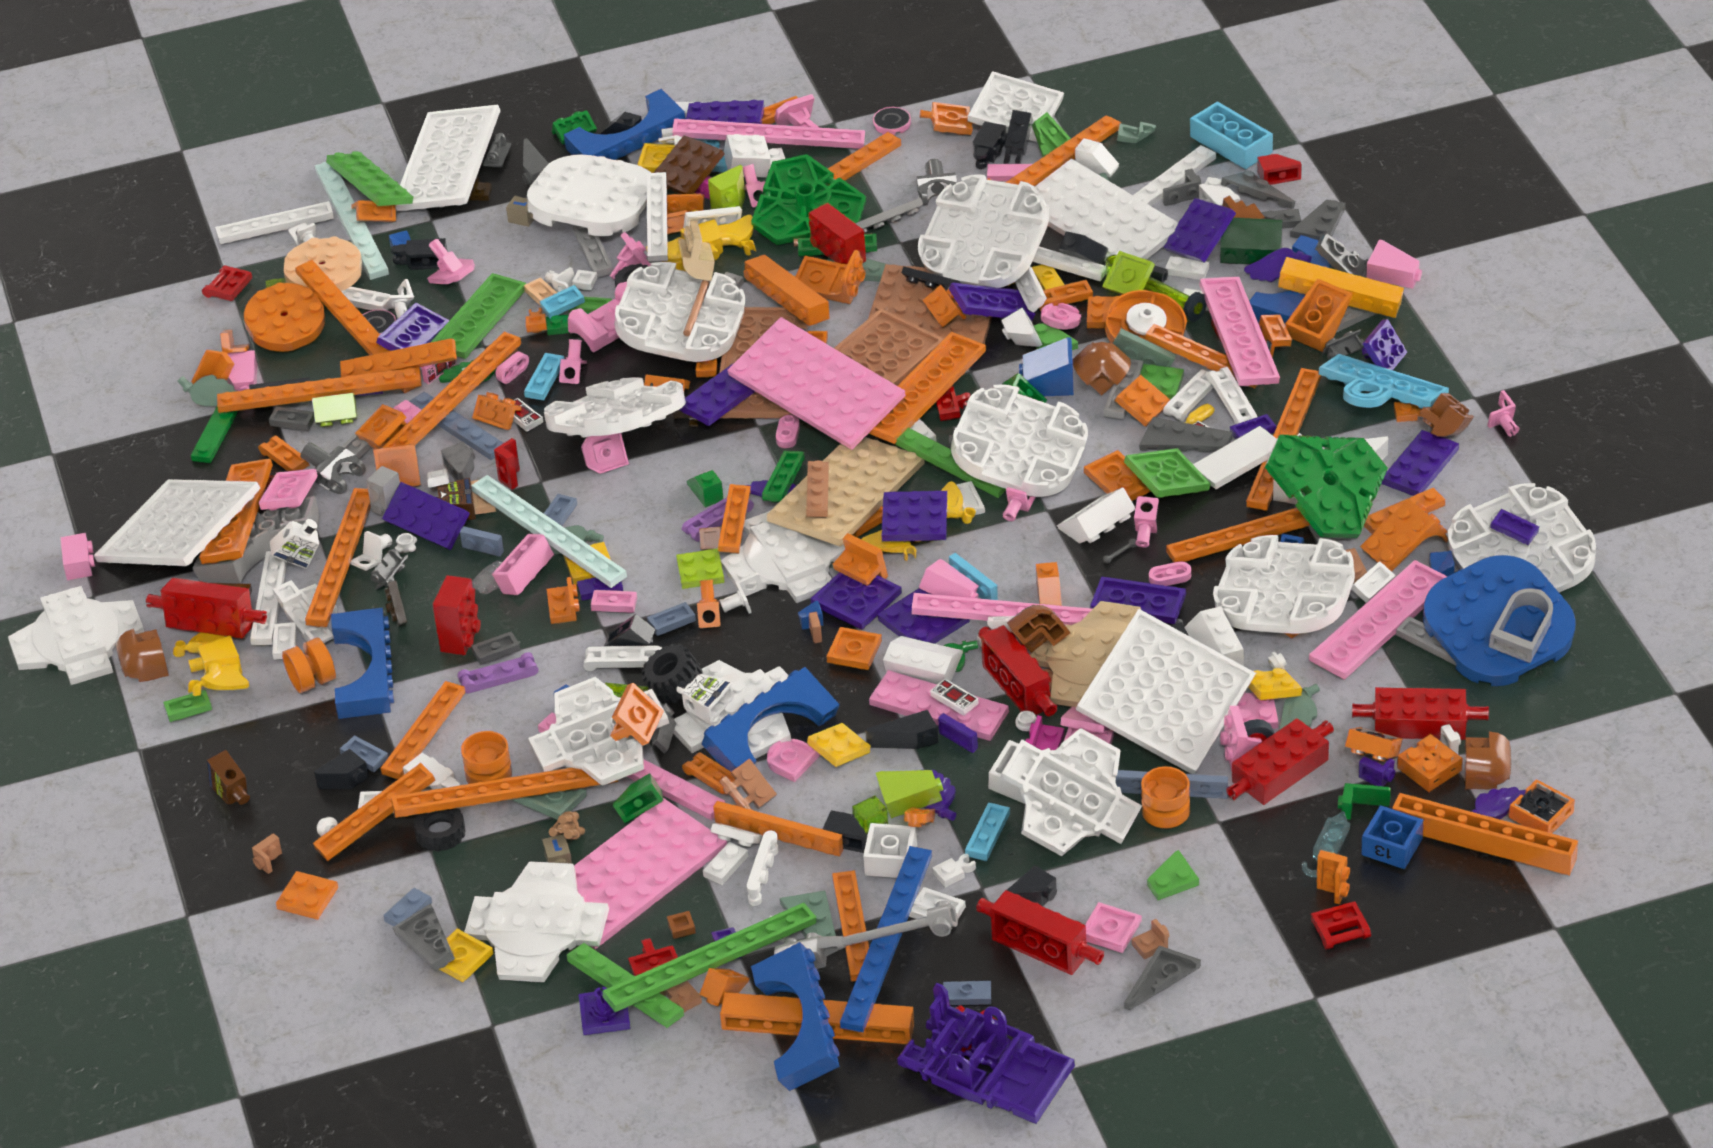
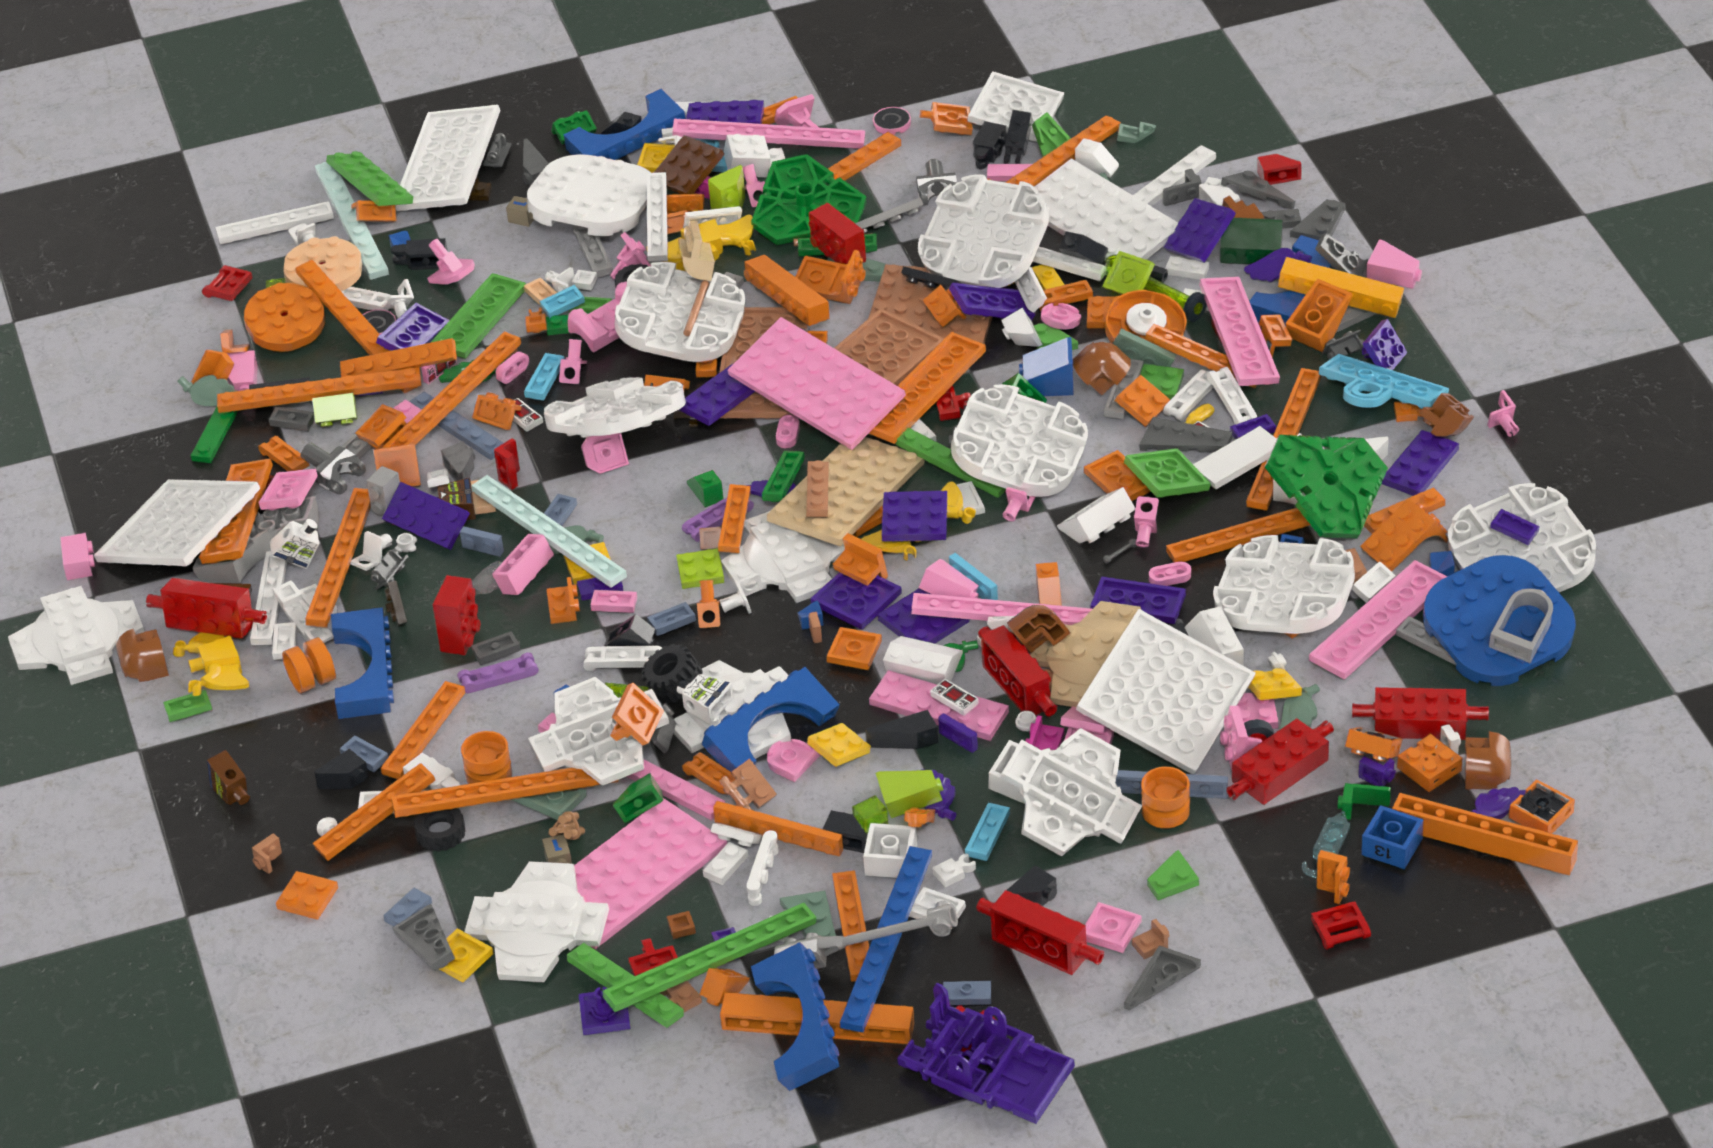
medium azure brick [1190,101,1273,169] -> none

